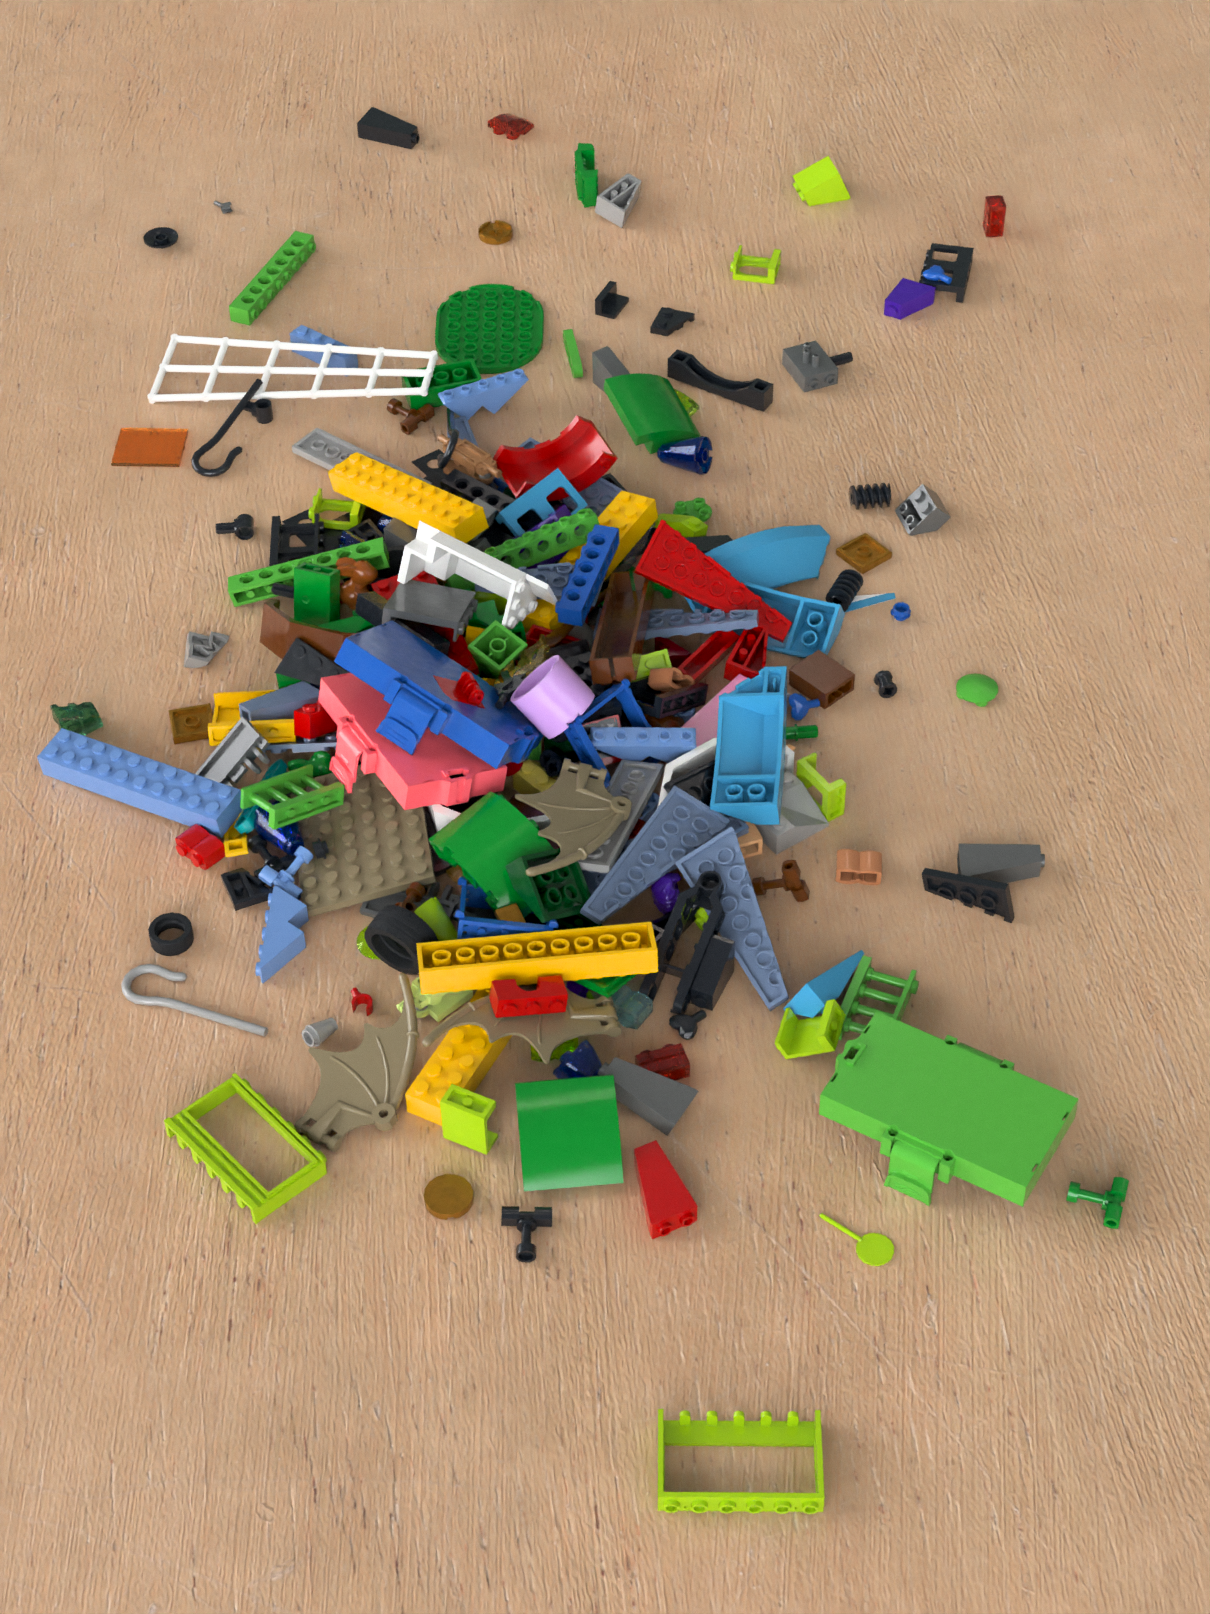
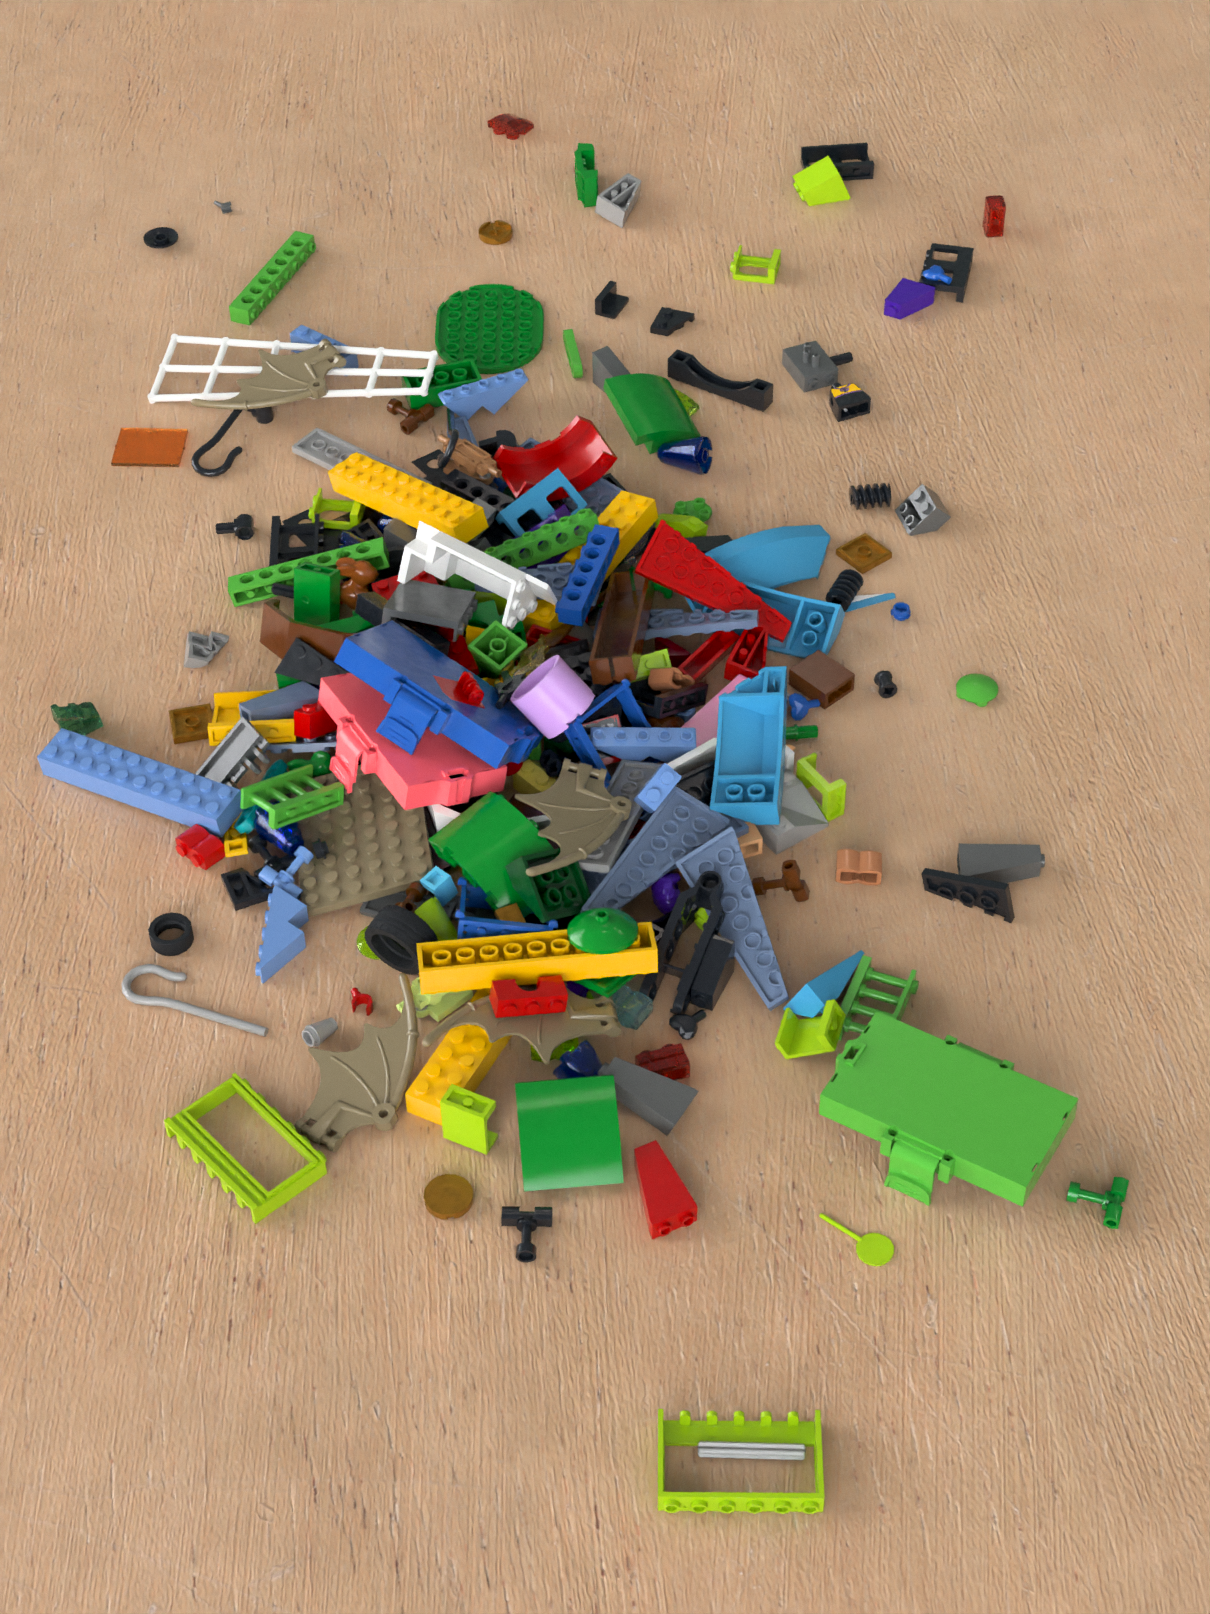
black slope [357,107,420,149] -> none
none -> dark tan animal [191,339,346,411]
none -> medium azure panel [420,866,459,907]
none -> black brick [479,430,519,458]
none -> green dish [567,907,638,954]
none -> medium blue brick [633,763,682,814]
none -> light grey axle [698,1441,805,1460]
none -> black window [801,143,874,181]
none -> black torso [829,383,871,422]

